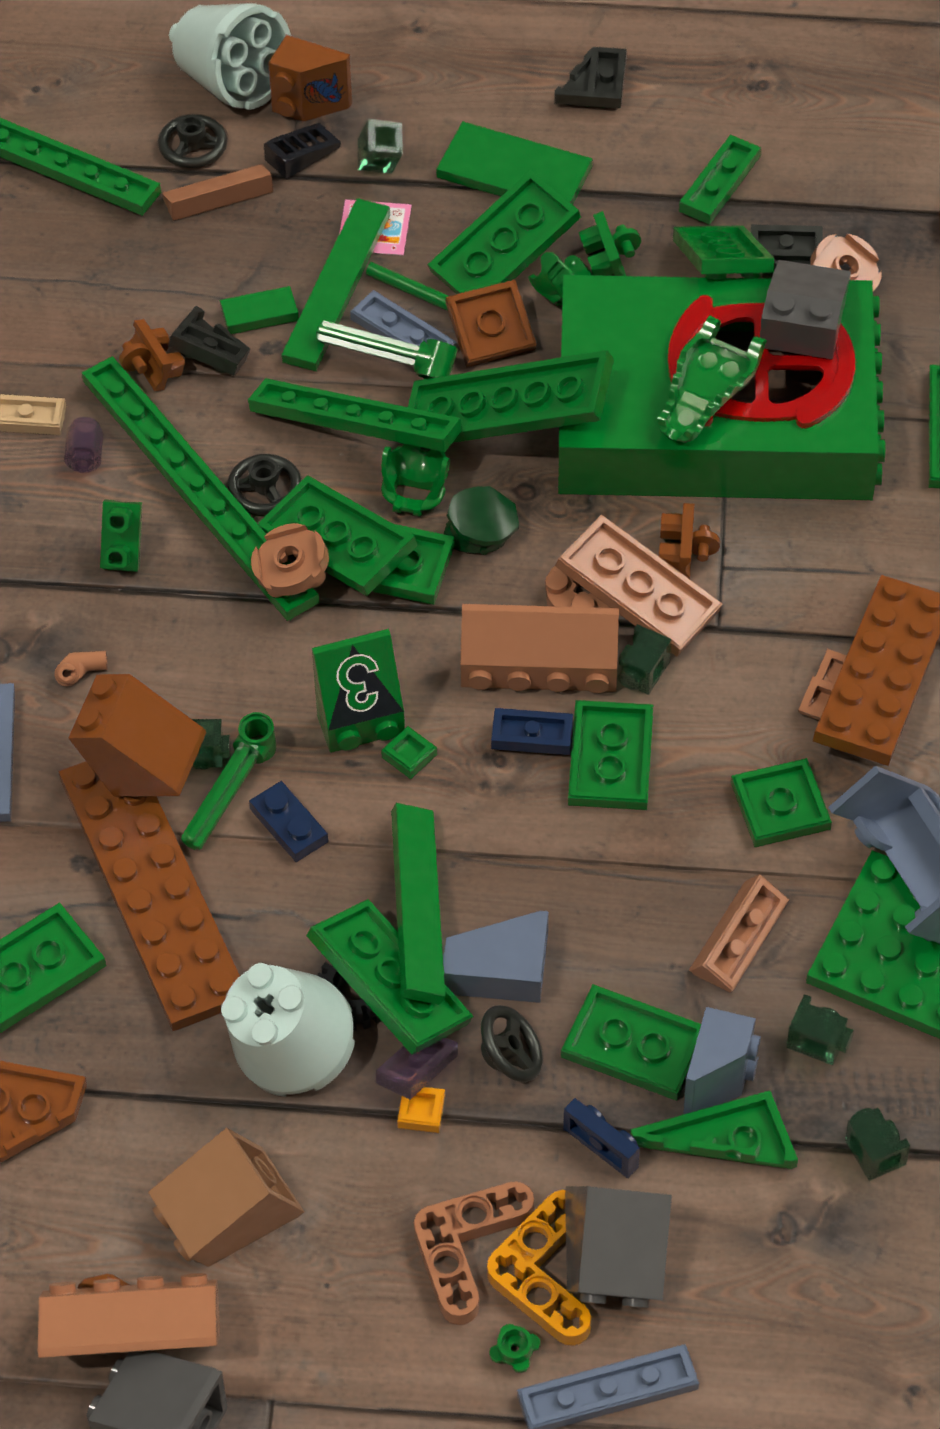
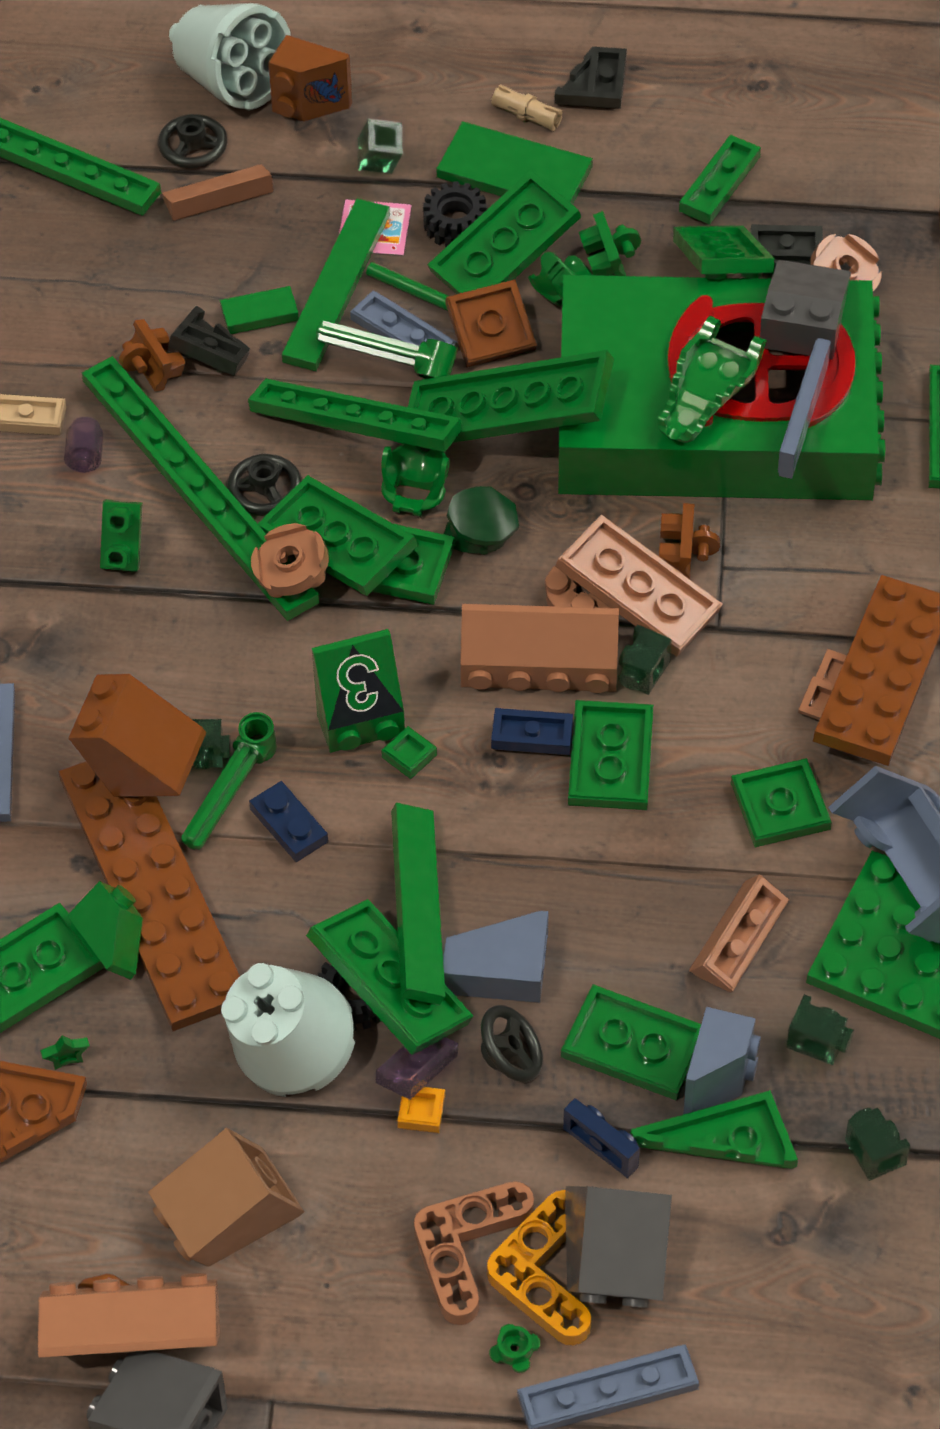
nougat arm [55,651,107,687] -> none
black slope [264,122,341,180] -> none
none -> green piece [40,1035,90,1070]
none -> green slope [67,881,143,980]
none -> black tyre [423,182,487,247]
none -> tan pin [491,85,563,131]
none -> sand blue tile [778,338,831,479]

